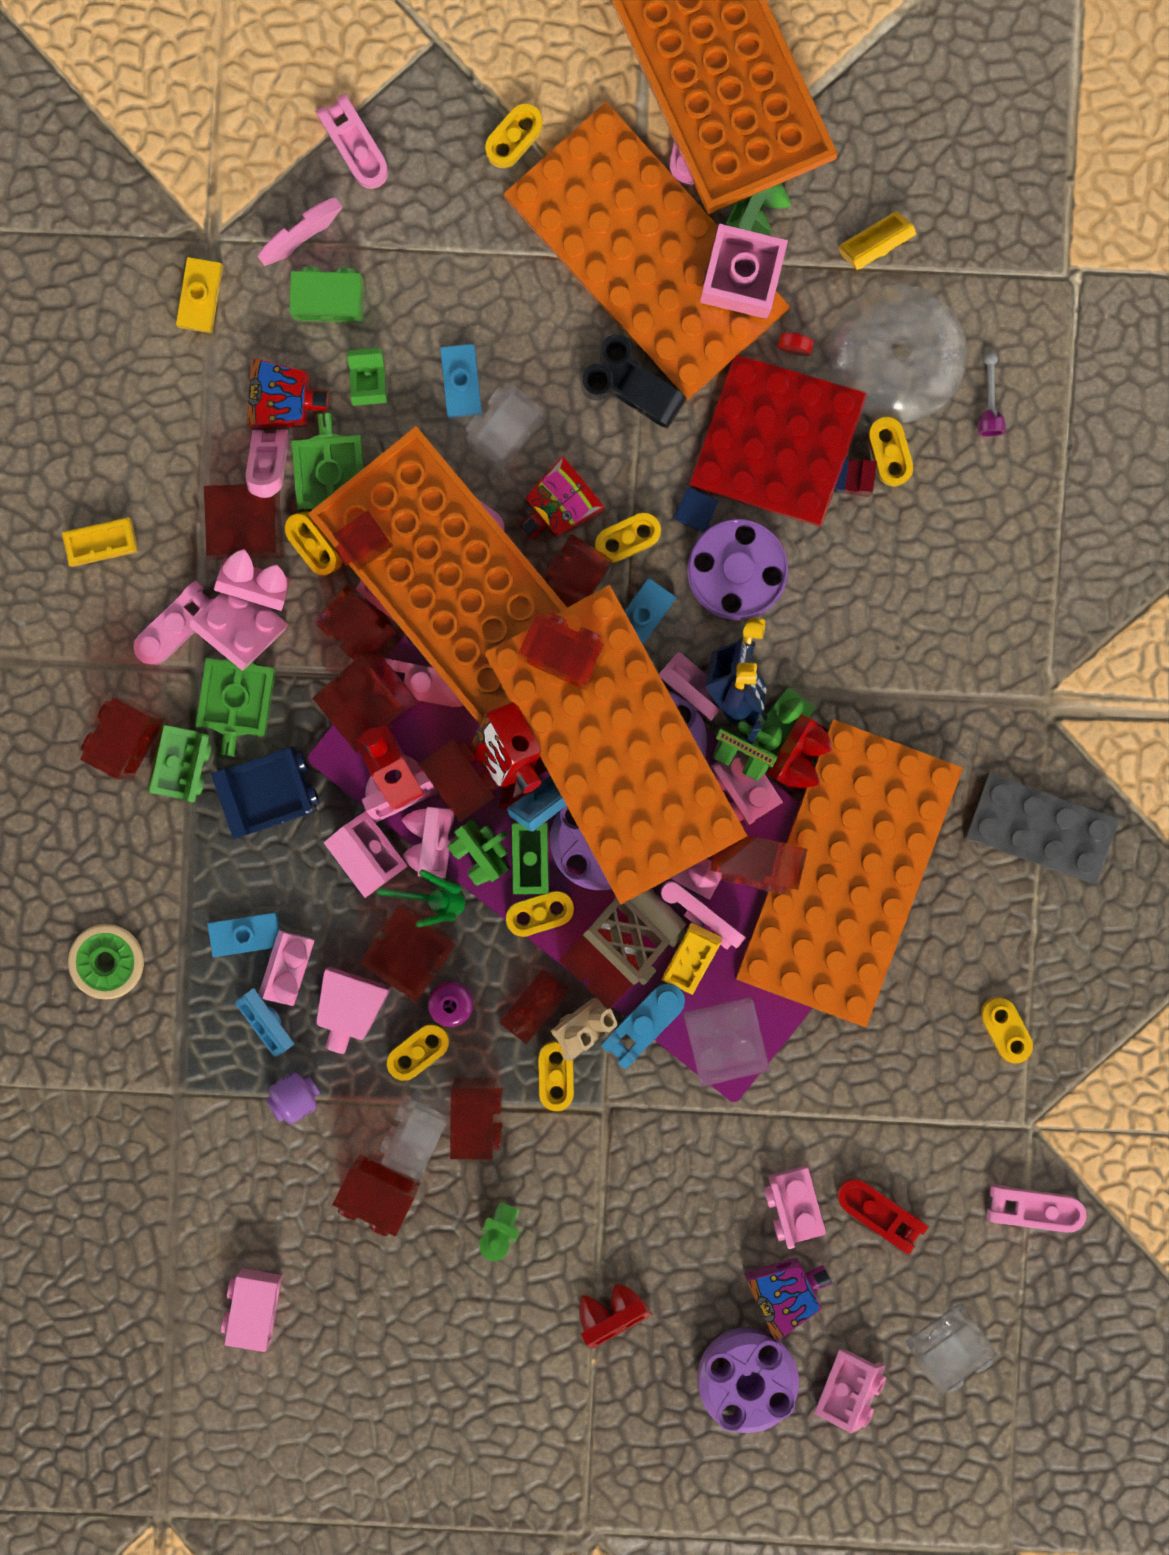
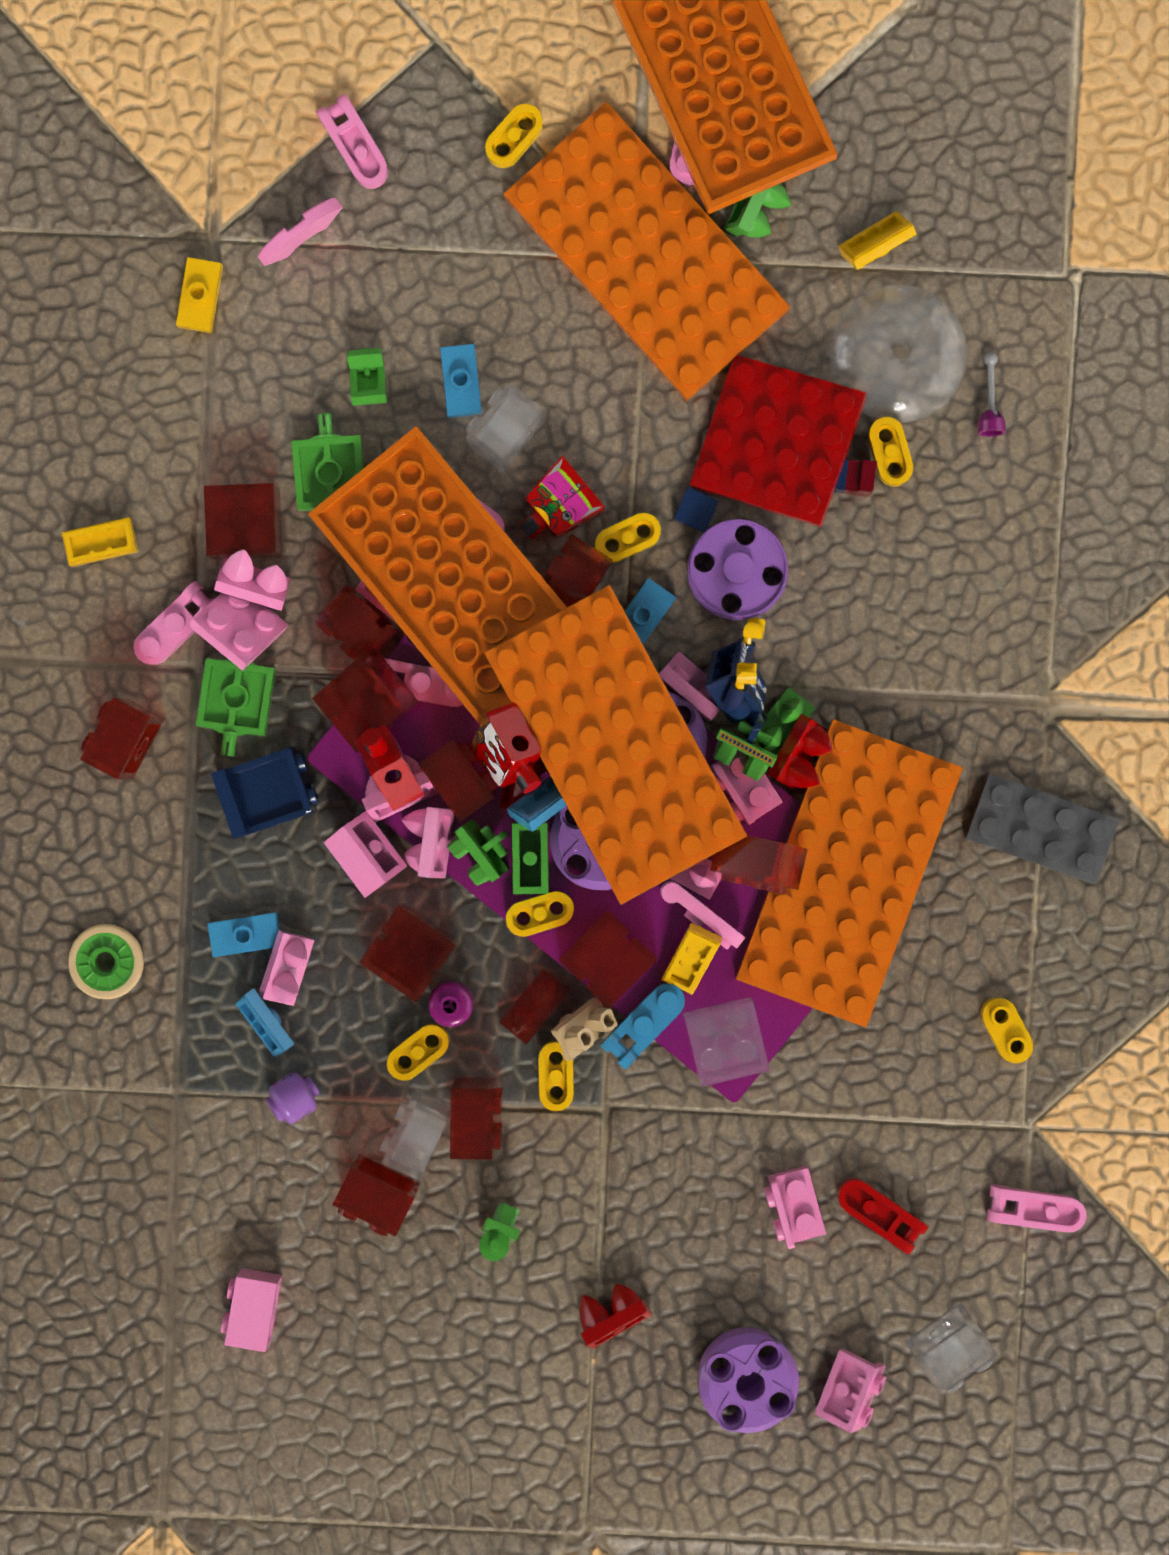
bright green bracket [146,724,211,802] -> none
bright pink plate [245,429,290,498] -> none
torso [246,359,329,431] -> none
yellow plate [285,511,343,575] -> none
bright green brick [290,266,365,323] -> none
bright pink torso [317,966,391,1054] -> none
clear red brick [333,510,393,570] -> none
green plant [376,869,465,927] -> none
clear red brick [518,612,606,691] -> none
black piece [581,334,687,429] -> none
dark tan piece [583,888,687,985] -> none
bright pink brick [700,224,788,319] -> none
torso [744,1258,833,1341] -> none
red tile [777,332,814,356] -> none

